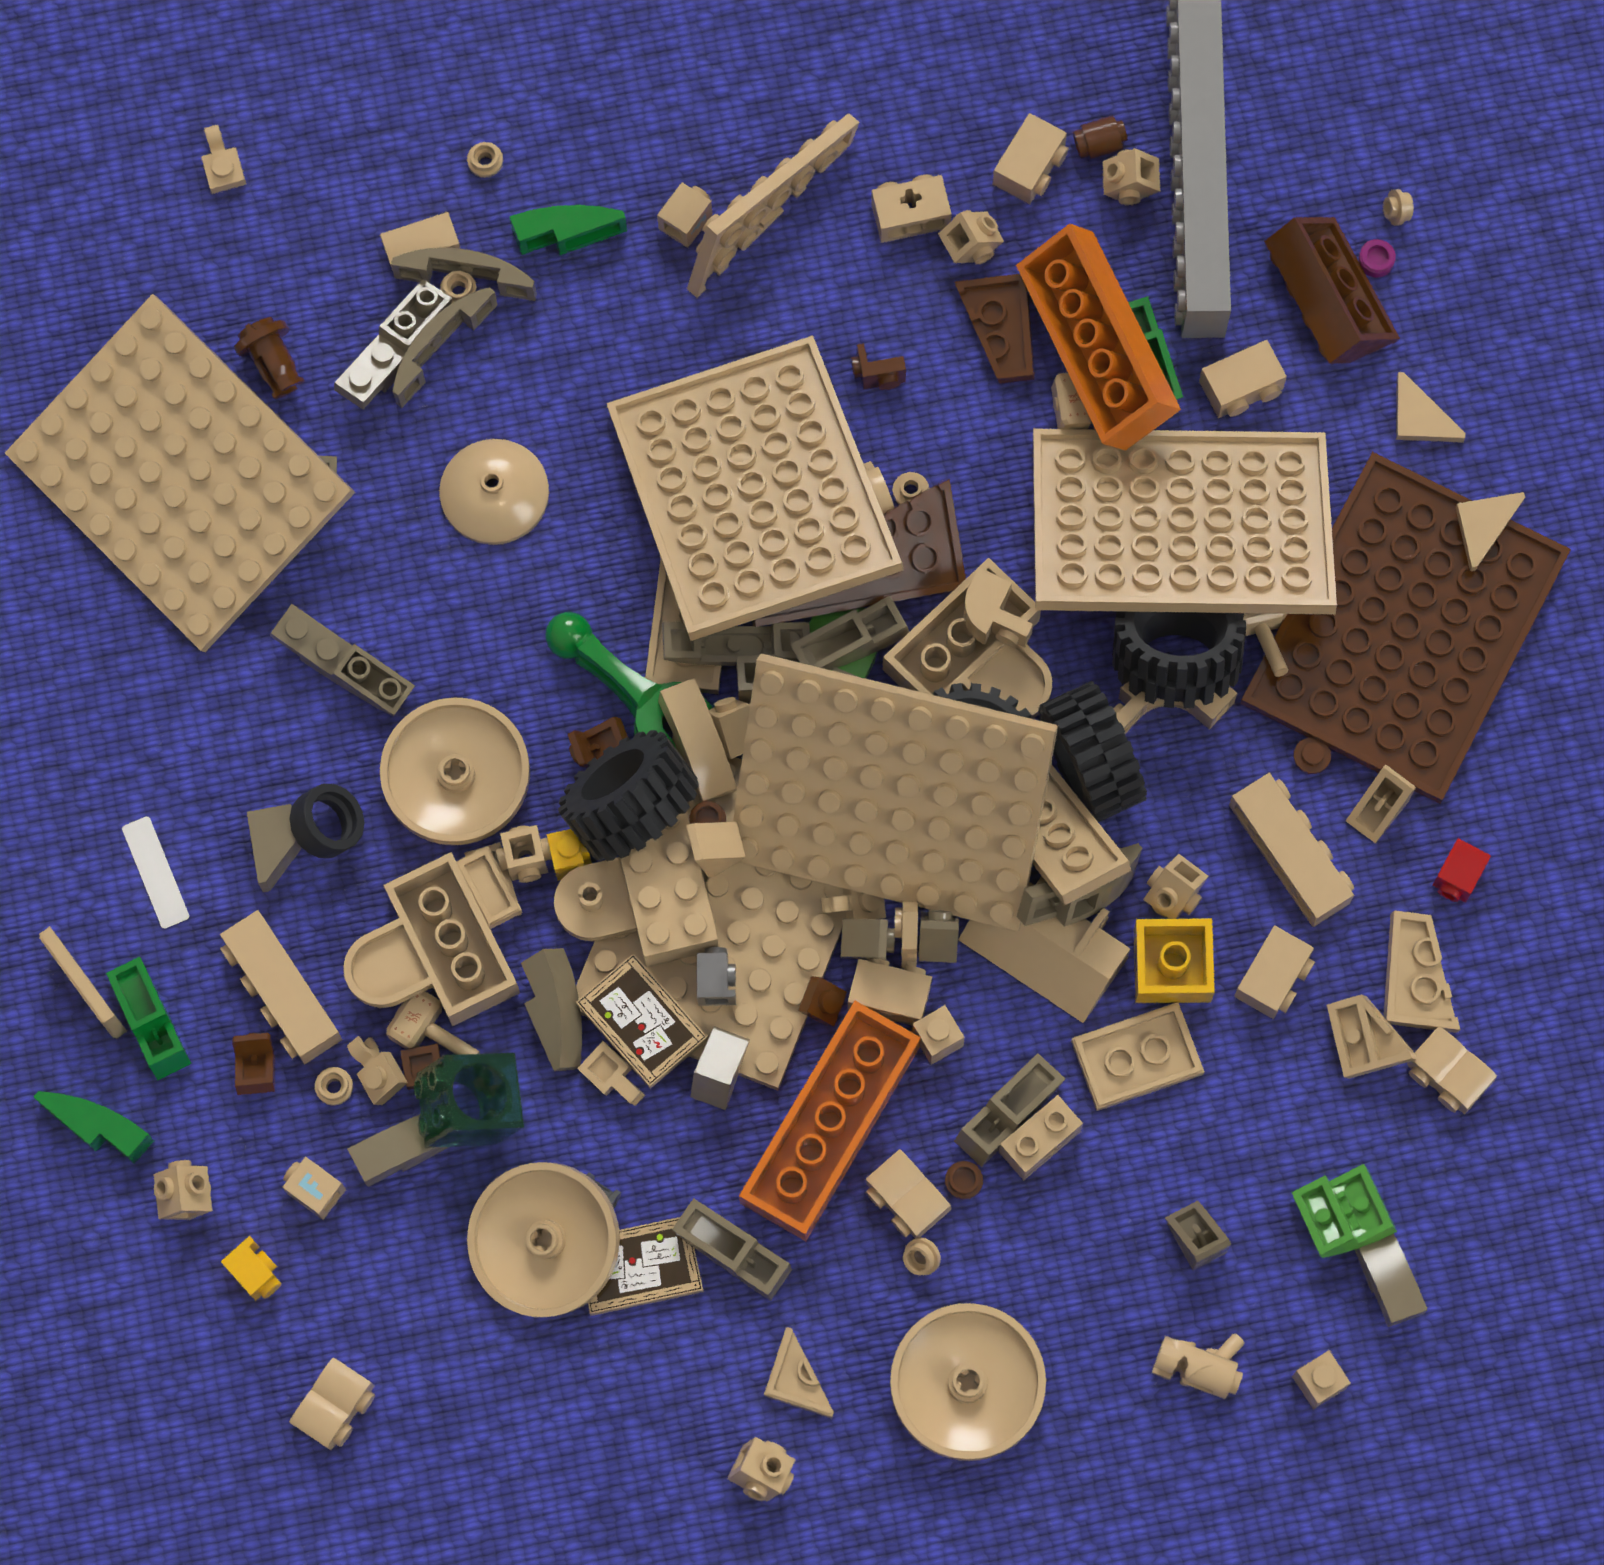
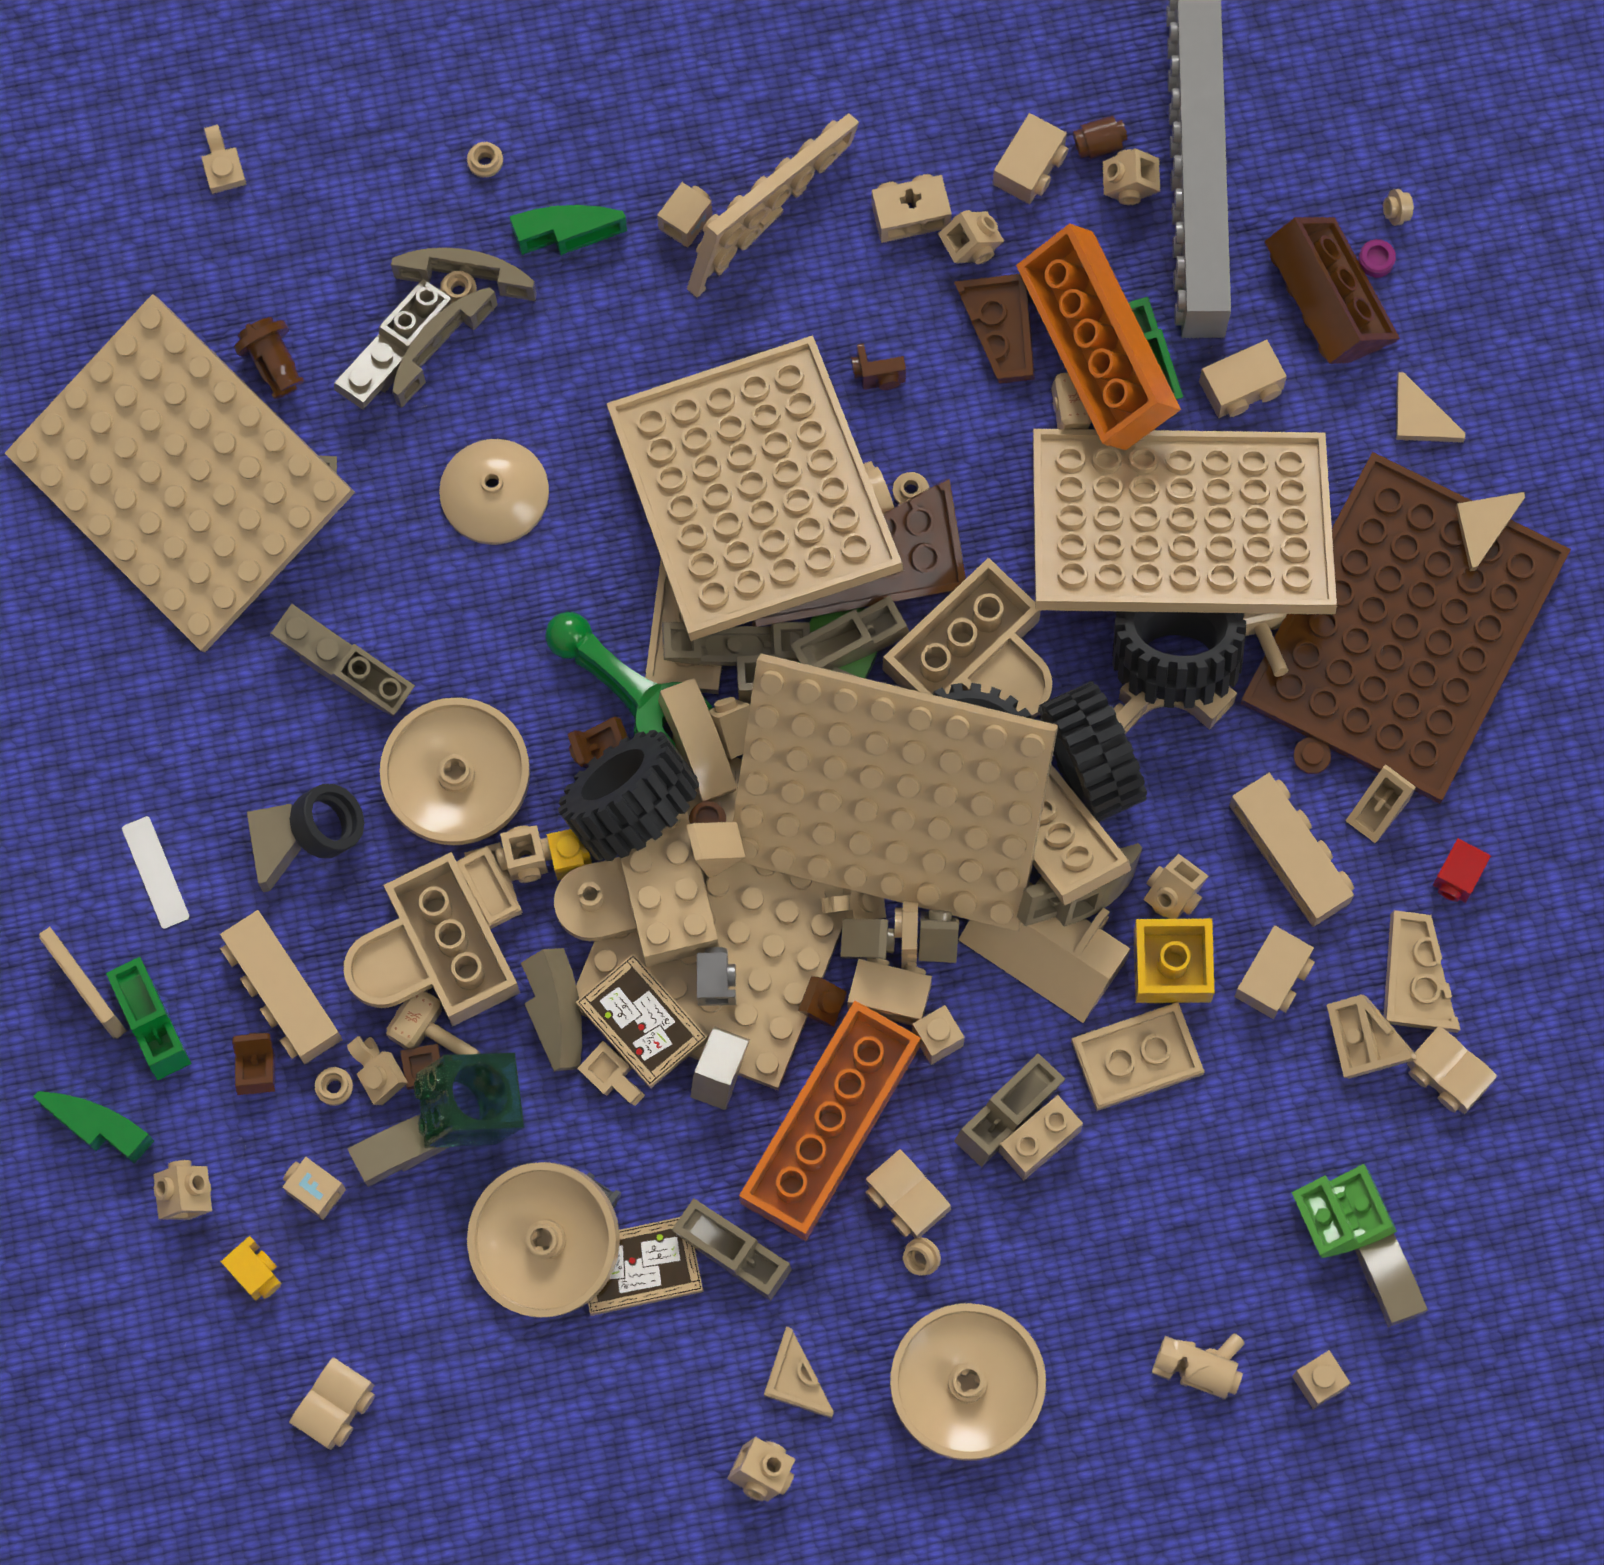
tan tile [380,212,460,268] -> none
reddish brown plate [945,1161,983,1200] -> none
tan brick [964,567,1033,648] -> none
dark tan slope [1165,1201,1231,1271] -> none

